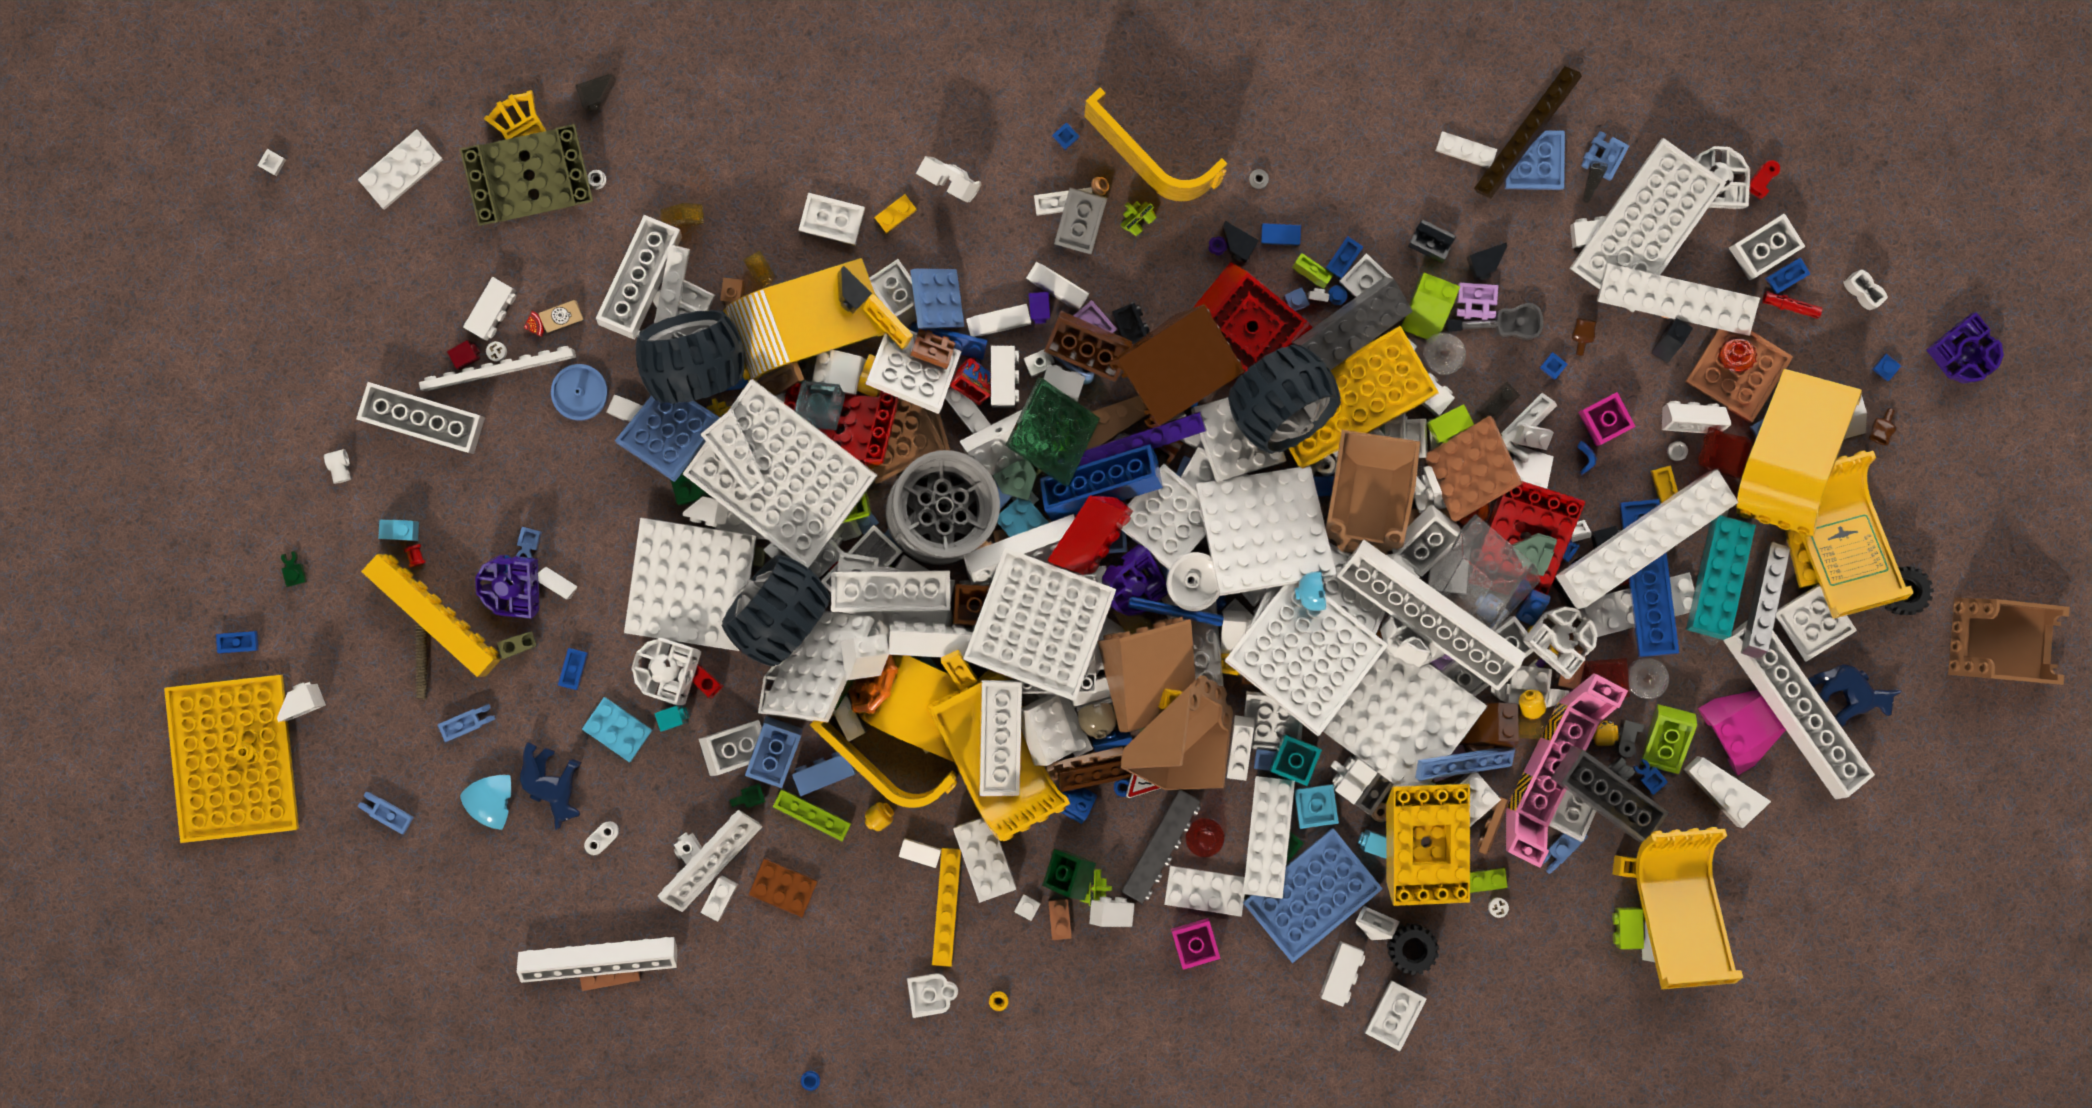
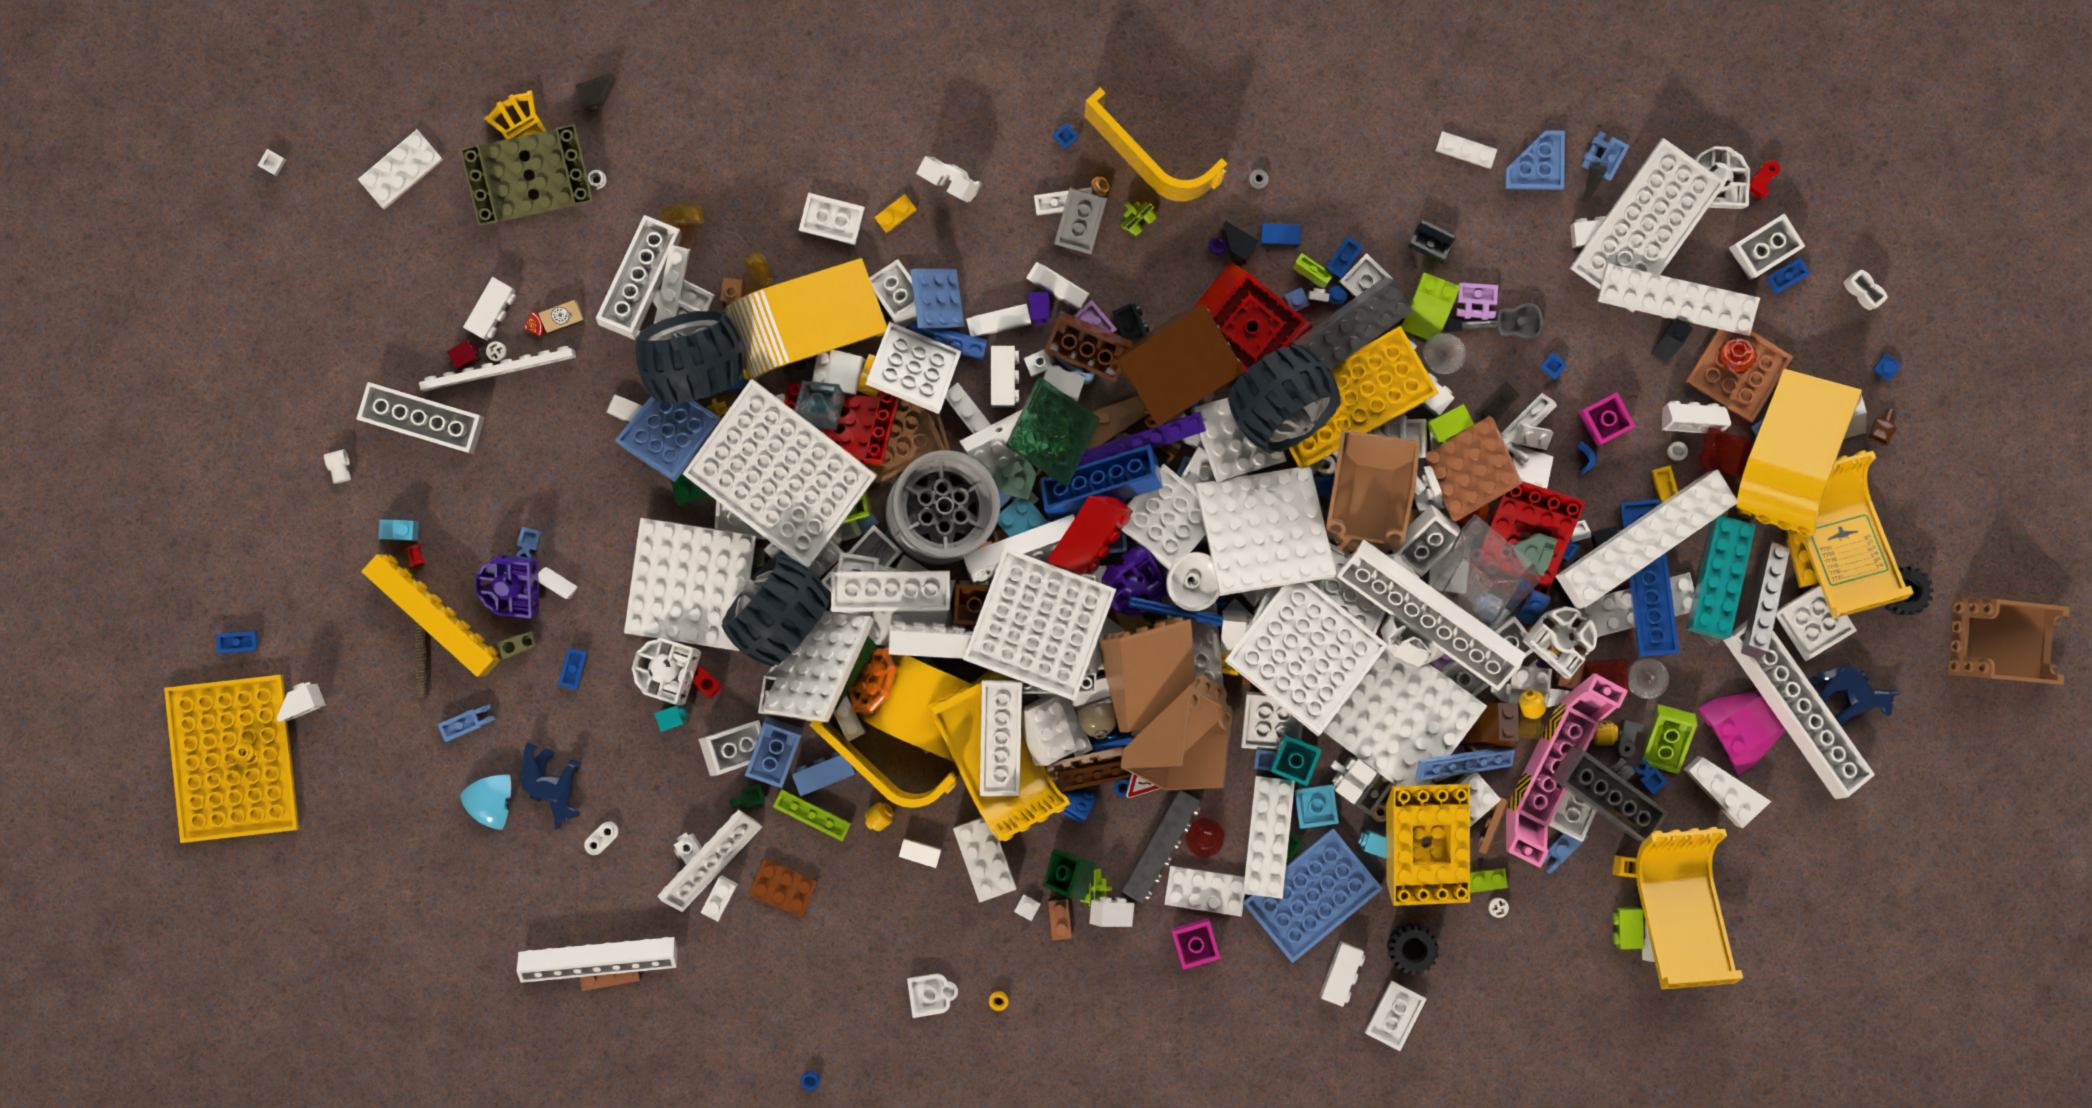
dark green plate [281,551,307,587] -> none
medium blue hinge [358,792,414,834] -> none
medium blue piece [551,364,608,421] -> none
medium azure plate [582,697,653,762] -> none
white slope [683,497,728,527] -> none
white wing [701,409,766,497] -> none
medium nougat plate [758,362,804,396] -> none
black slope [838,266,872,314] -> none
white slope [840,634,889,680] -> none
yellow plate [863,294,913,350] -> none
dark orange plate [911,329,956,369] -> none
yellow plate [932,848,961,967] -> none
yellow plate [941,650,978,690] -> none
red torso [950,358,991,405] -> none
yellow tile [1158,689,1182,709] -> none
white brick [1227,715,1254,781] -> none
medium azure cylinder [1295,571,1326,611] -> none
white slope [1356,906,1400,940] -> none
black slope [1467,243,1507,281] -> none
dark brown plate [1474,66,1582,199] -> none
reddish brown piece [1572,318,1597,356] -> none
red pin [1762,291,1823,319] -> none
dark purple connector [1926,312,2004,384] -> none

